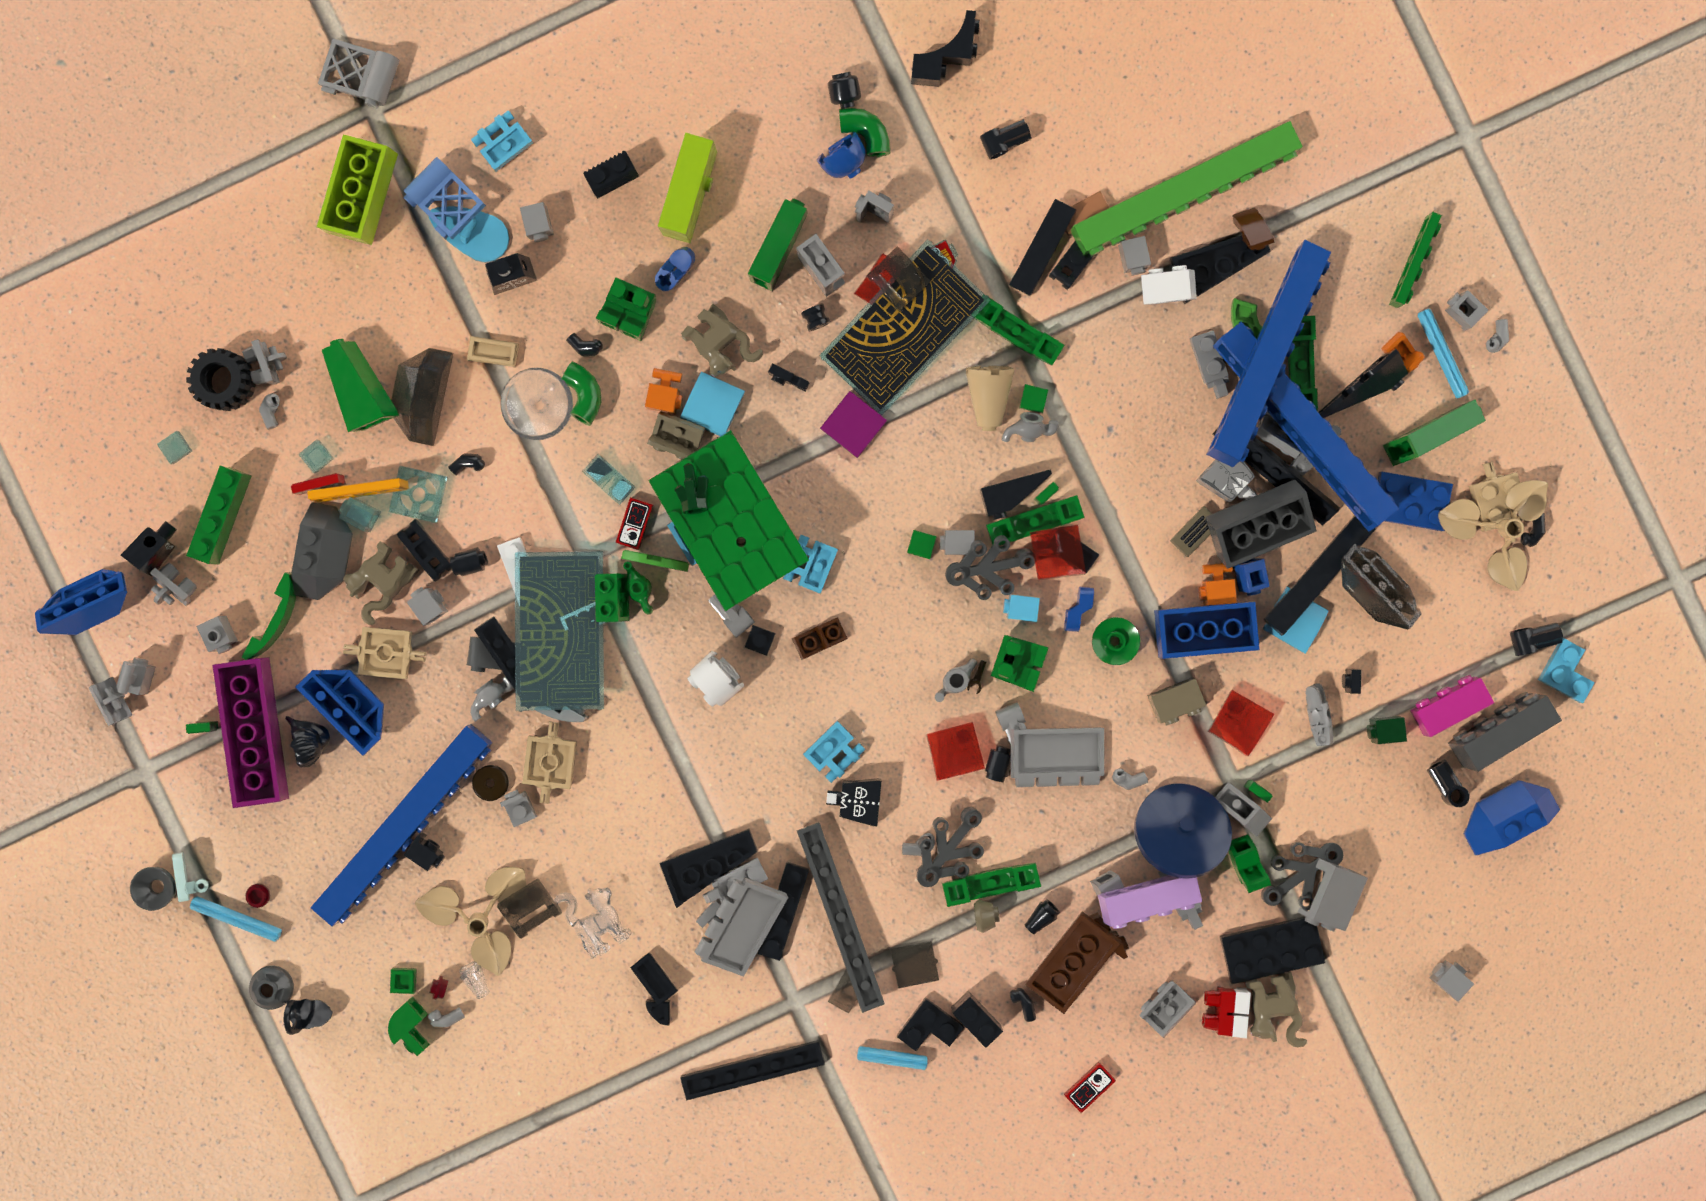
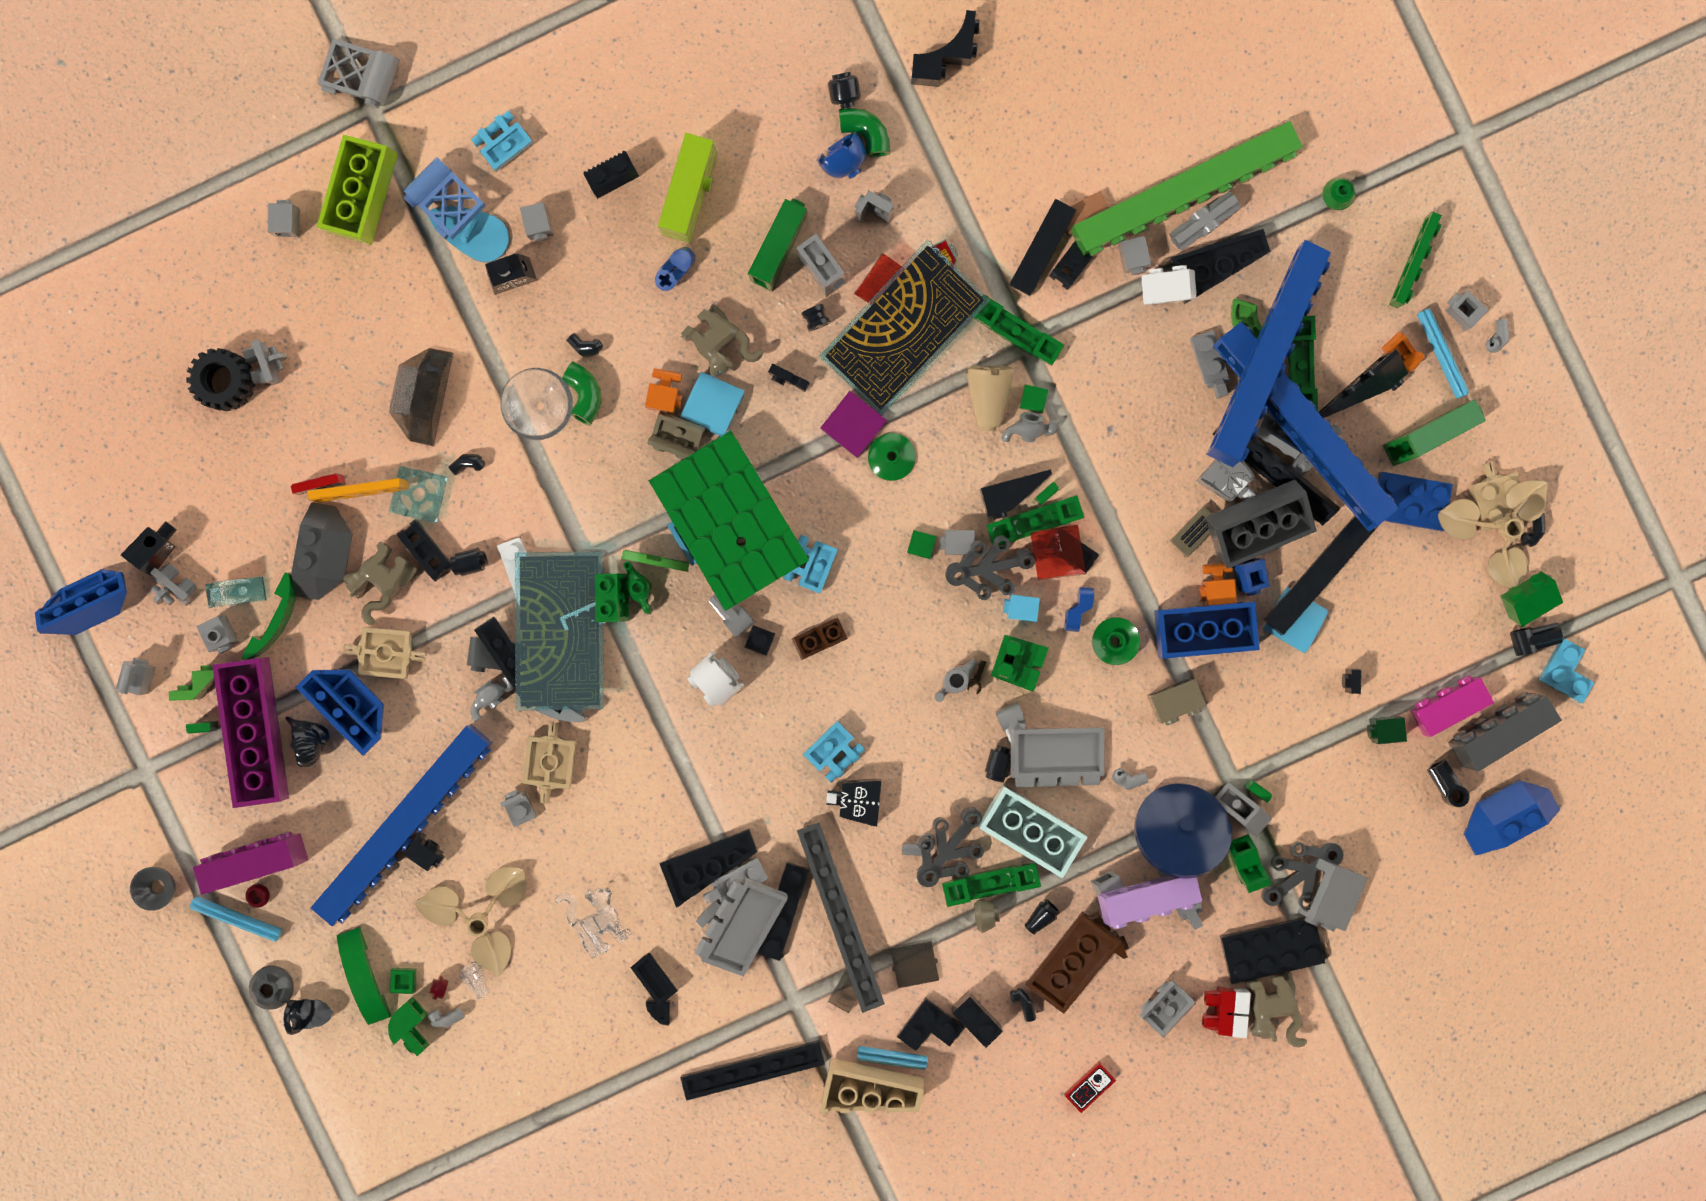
light grey hips [89,677,132,726] -> none
clear light blue tile [157,431,192,464] -> none
light aqua piece [172,852,209,902] -> none
green brick [186,466,252,565] -> none
light grey arm [259,393,280,430] -> none
clear light blue tile [298,439,334,473] -> none
green slope [322,339,399,432] -> none
clear light blue brick [339,497,381,532] -> none
light grey brick [407,587,448,626] -> none
tan tile [467,336,519,368] -> none
dark brown piece [472,765,509,801] -> none
clear smoke plate [497,879,562,939] -> none
clear light blue slope [582,454,635,505] -> none
green hips [596,277,656,341] -> none
tile [615,497,654,550] -> none
dark green rock [675,463,709,514] -> none
clear smoke plate [866,246,931,312] -> none
clear red plate [926,722,985,781] -> none
black piece [980,119,1032,160] -> none
clear red plate [1207,690,1274,756] -> none
reddish brown slope [1232,208,1275,250] -> none
light grey hinge [1305,683,1333,746] -> none
clear smoke wedge [1341,544,1422,630] -> none
light grey brick [1429,960,1474,1002] -> none
none -> bright green slope [169,665,215,701]
none -> magenta brick [193,831,309,895]
none -> clear light blue slope [205,577,266,608]
none -> light grey brick [268,200,300,237]
none -> green slope [336,927,391,1025]
none -> tan wedge [820,1058,924,1113]
none -> green dish [868,433,916,481]
none -> light aqua brick [978,784,1087,879]
none -> light grey piece [1169,191,1241,251]
none -> green cone [1322,177,1356,210]
none -> green brick [1500,571,1563,627]

